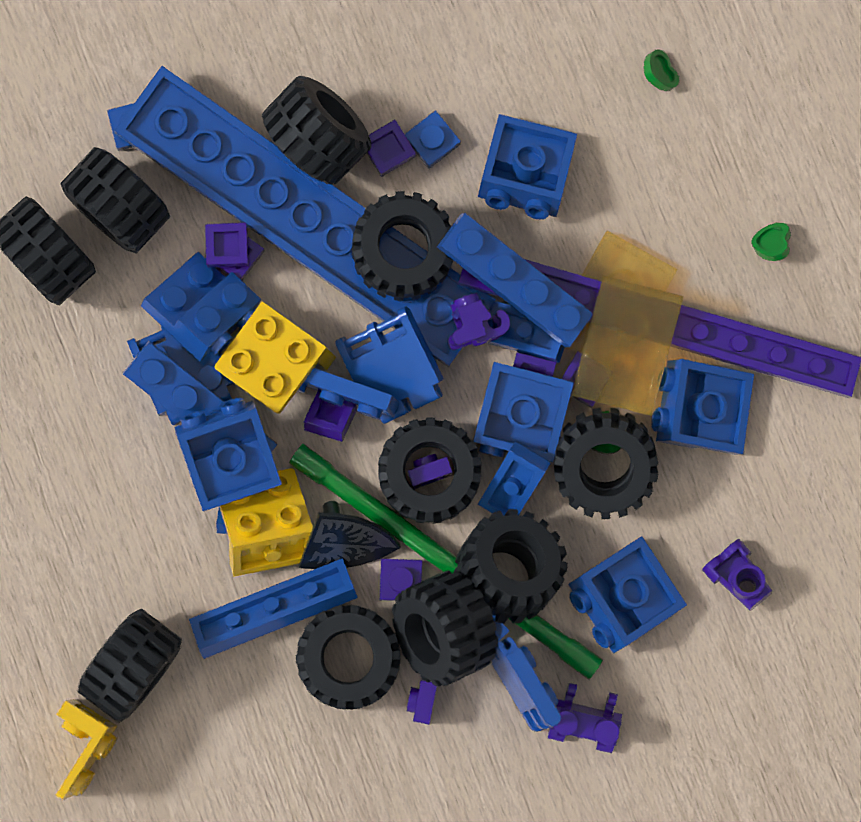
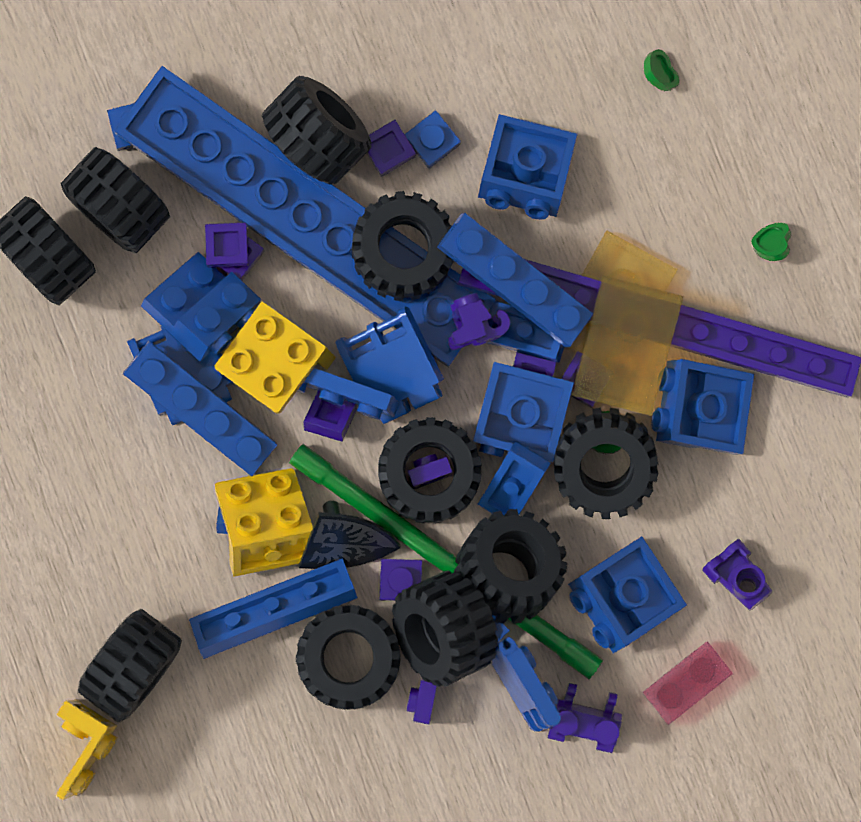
blue plate [174,397,282,511] -> none
none -> clear pink plate [642,641,733,725]

